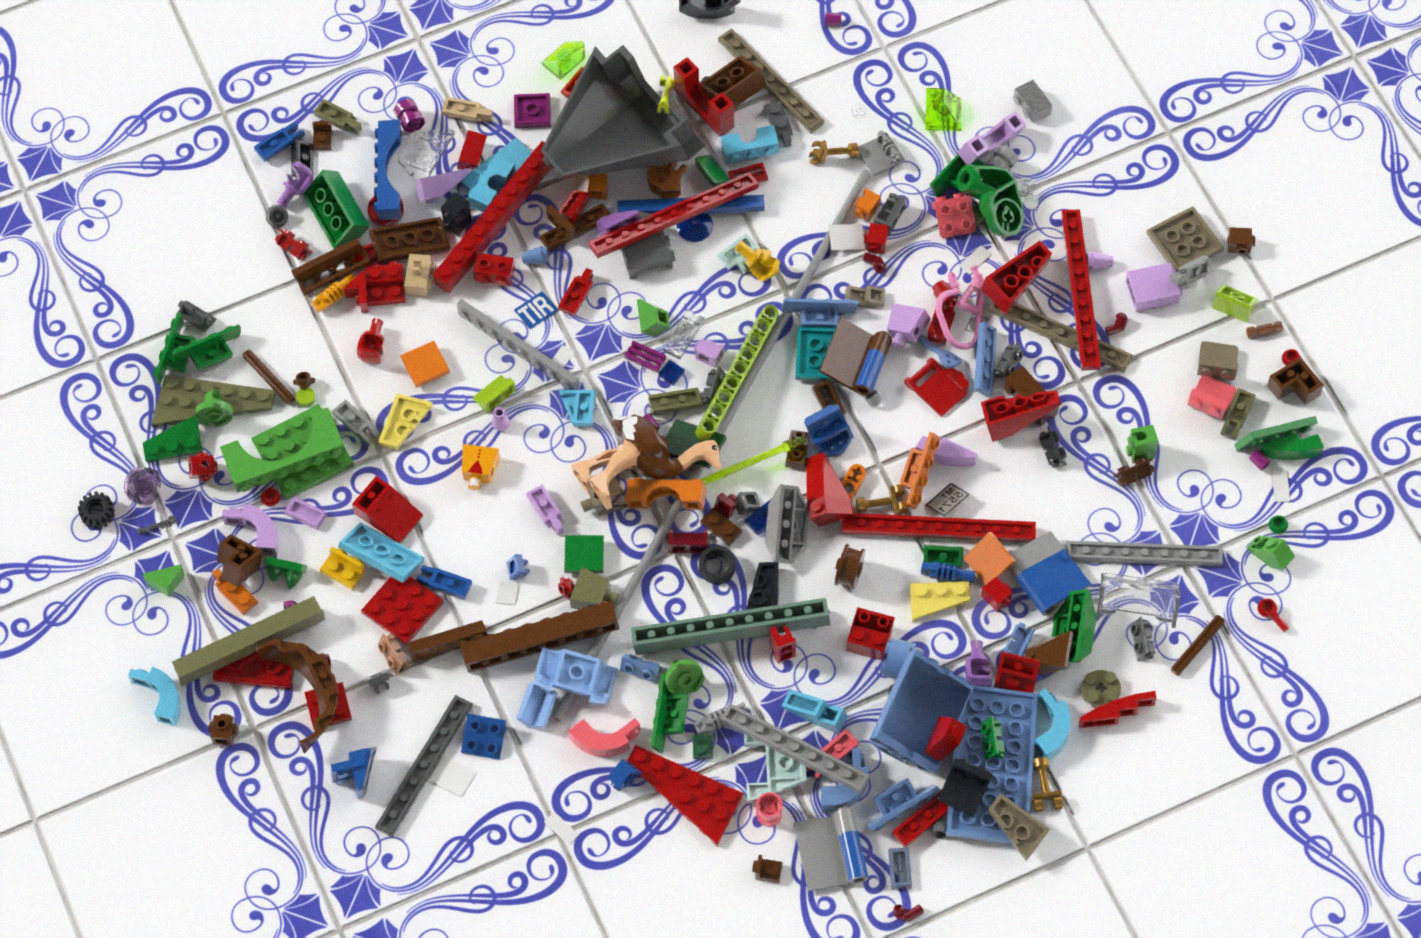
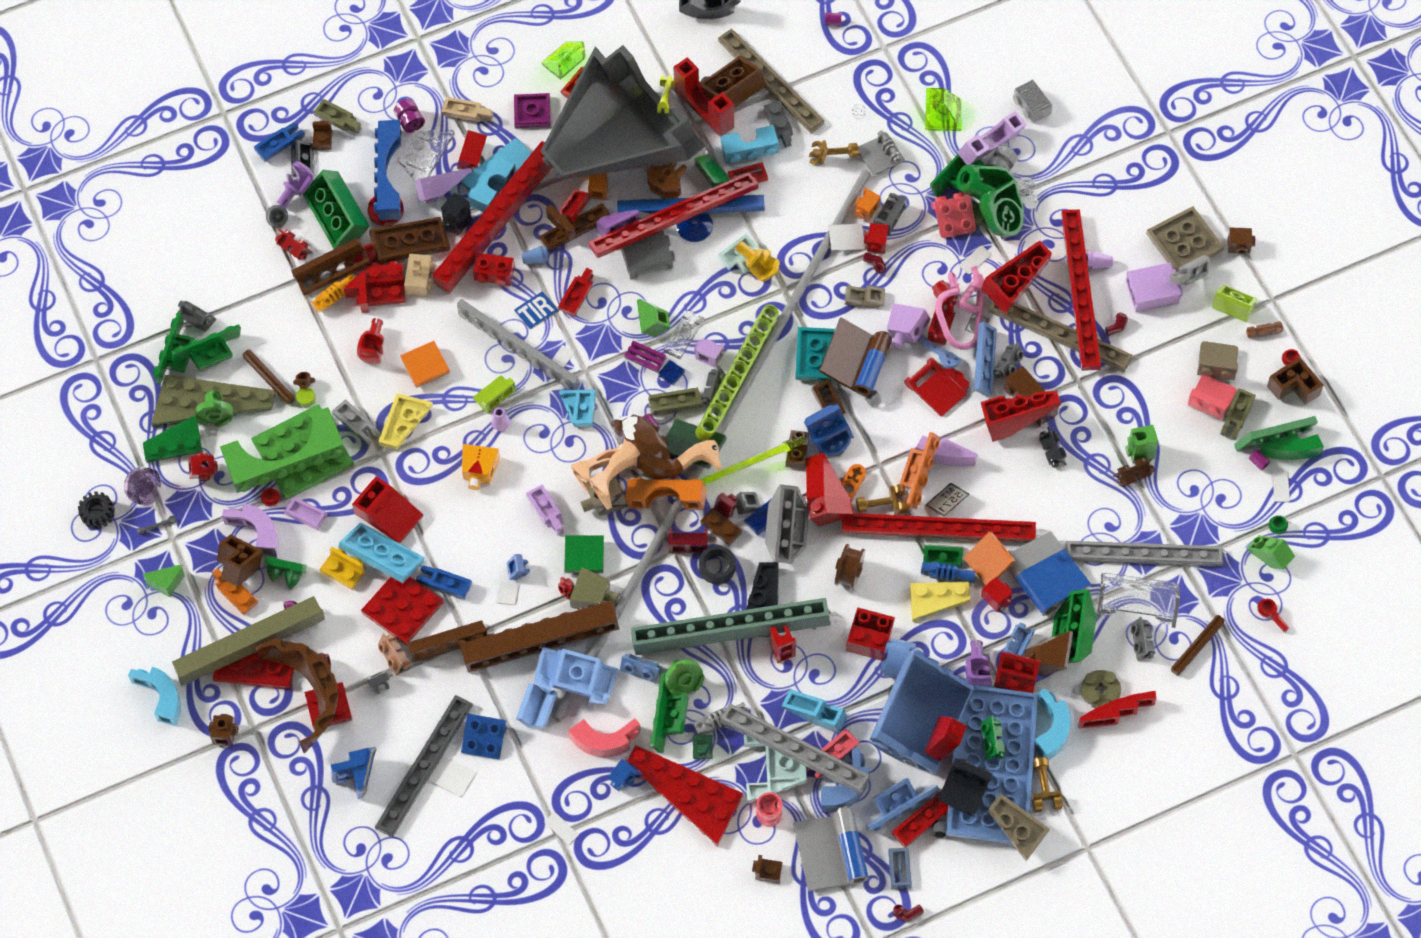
medium blue bracket [781,297,858,328] -> none

